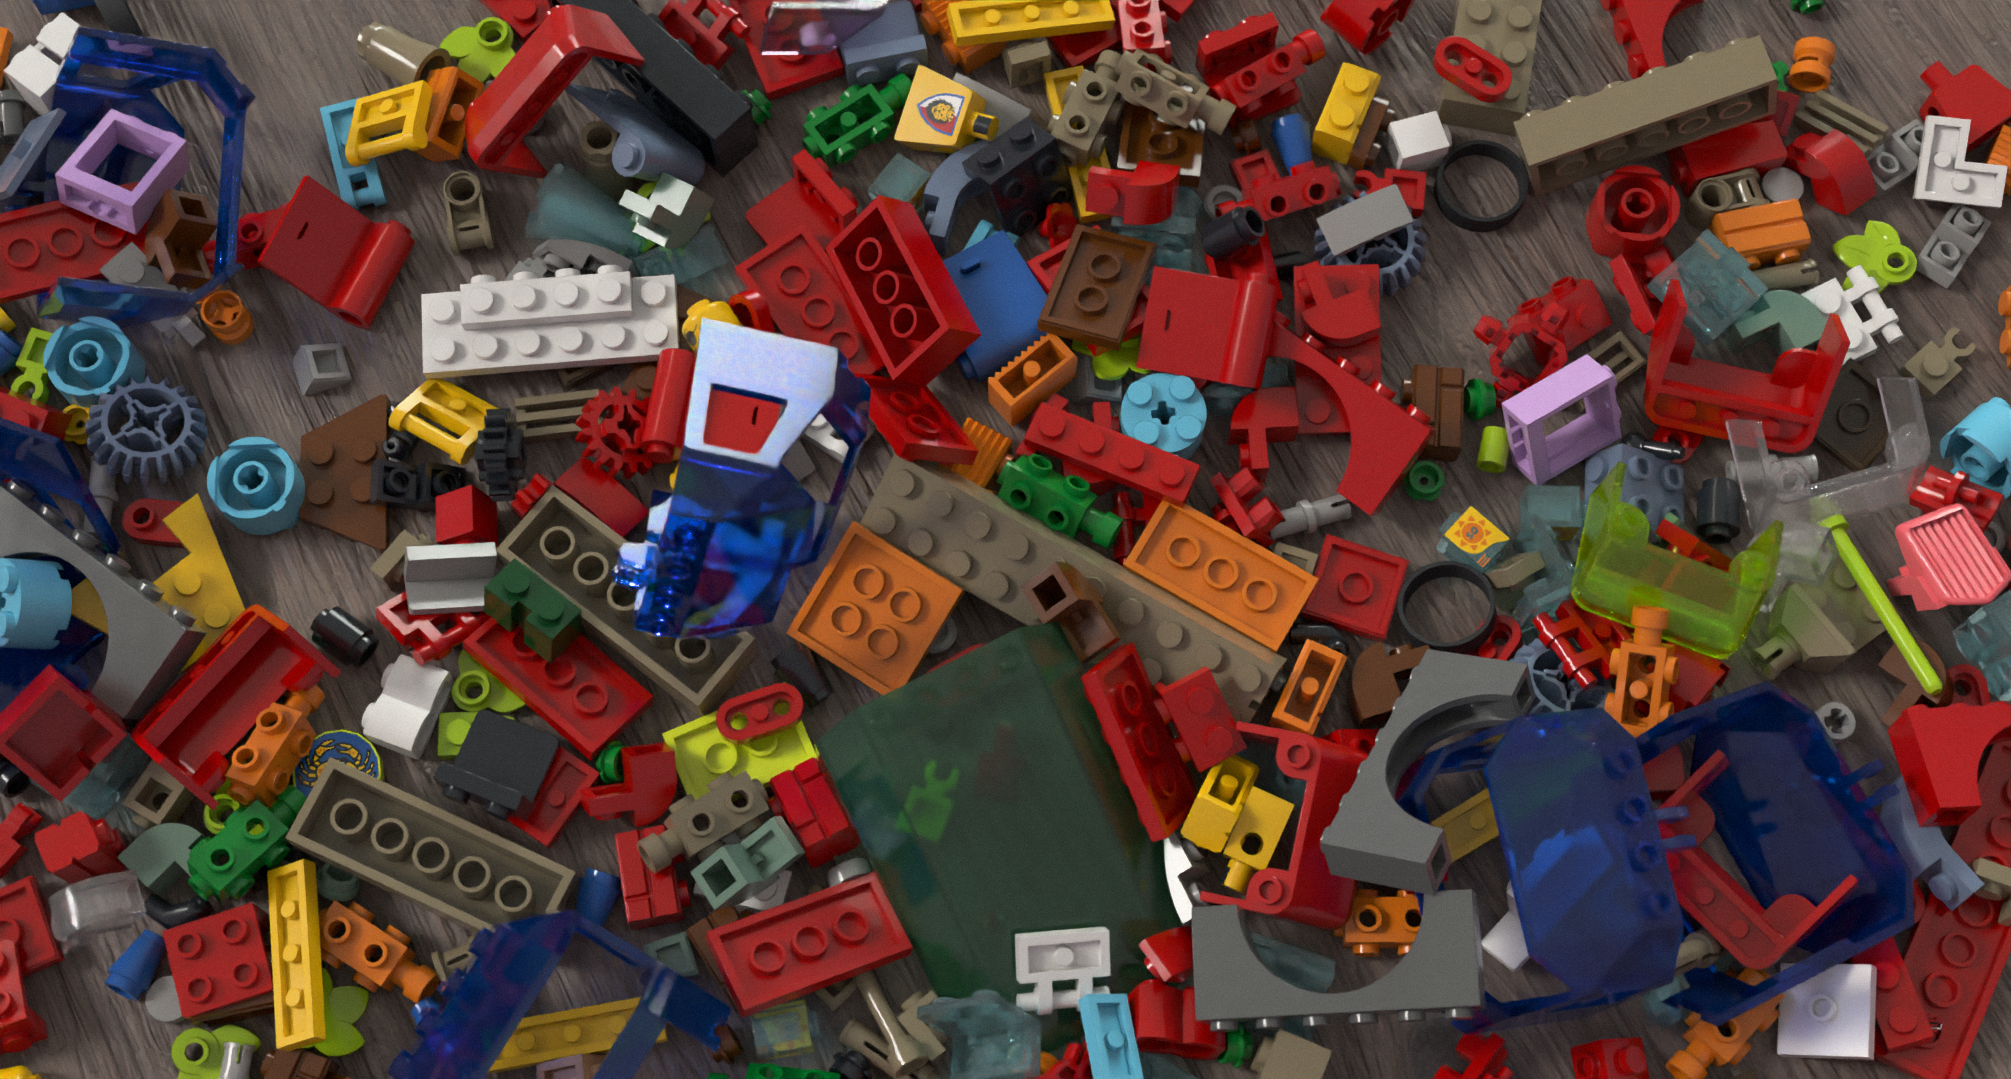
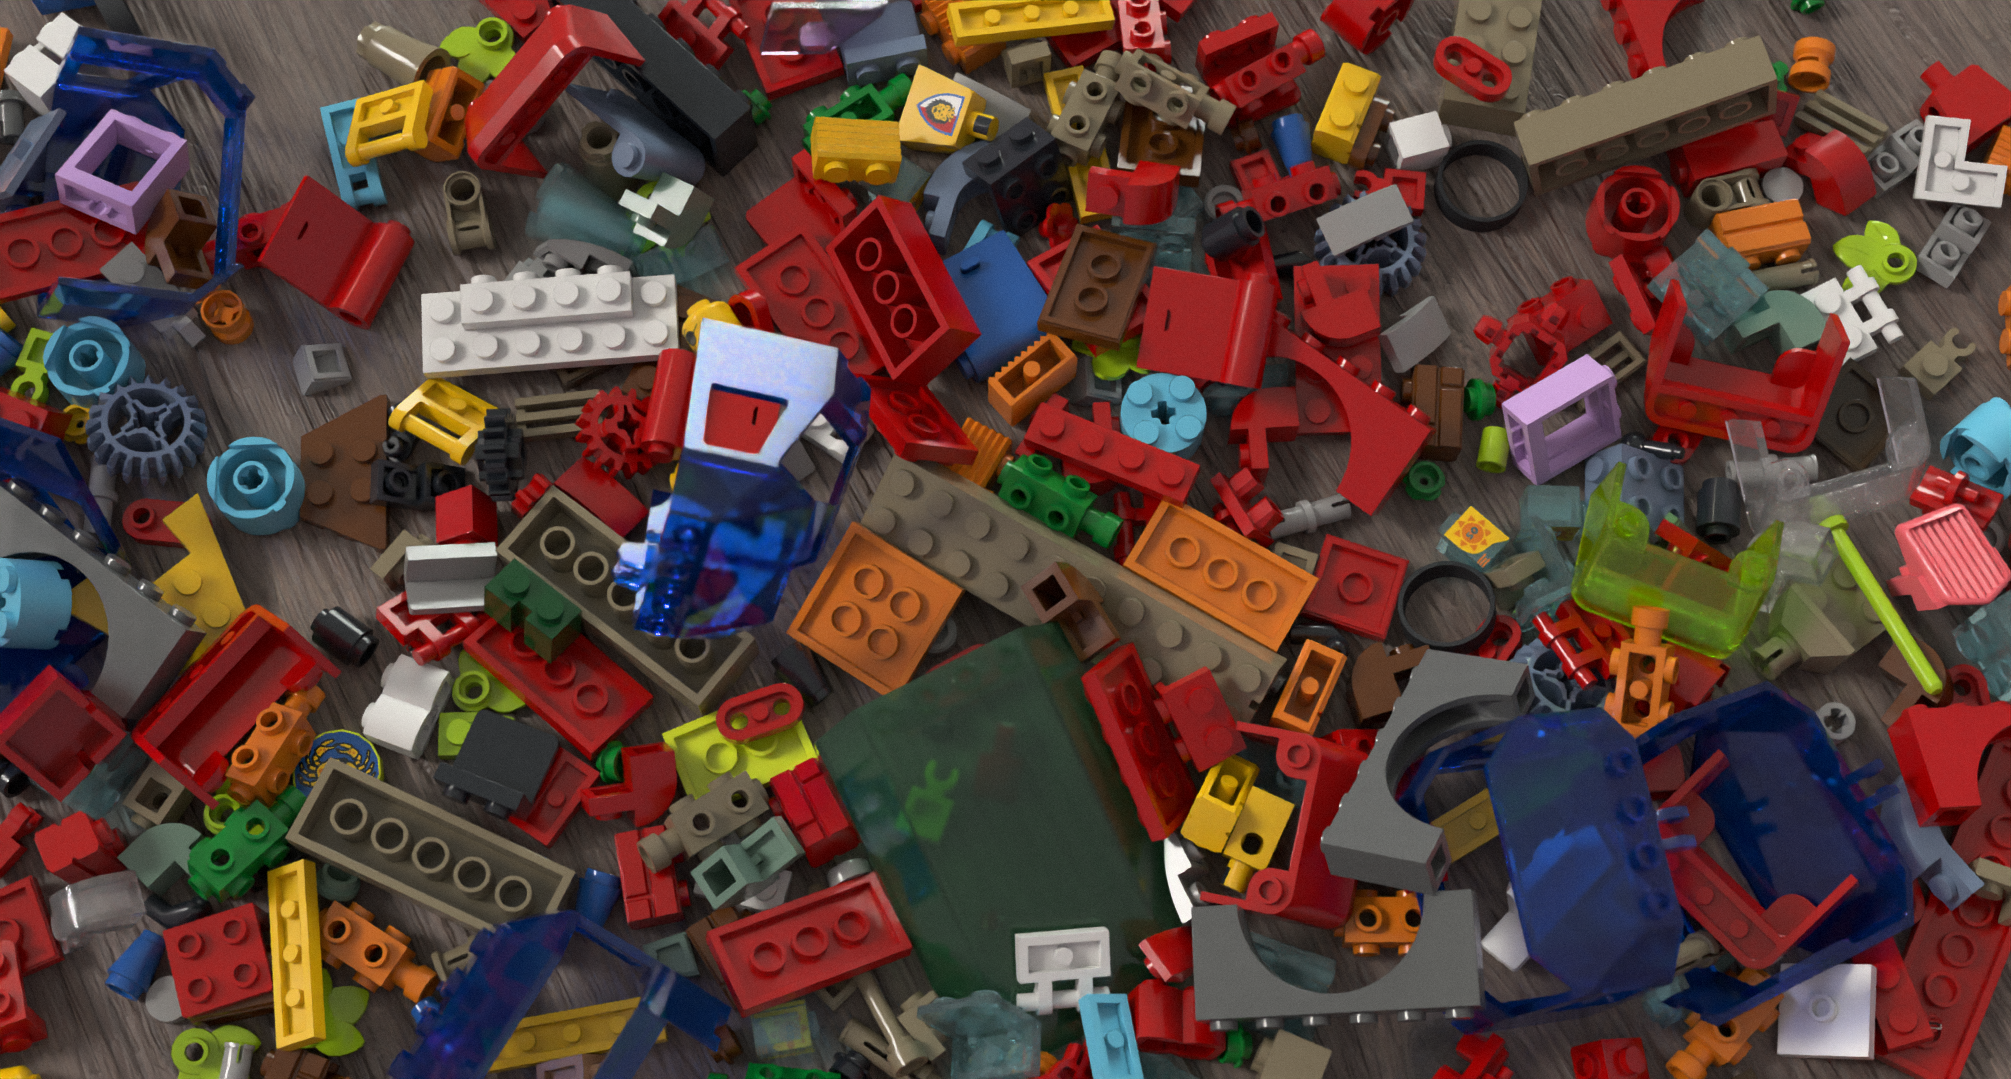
none -> yellow brick [810,117,902,185]
none -> light grey slope [1378,296,1451,373]

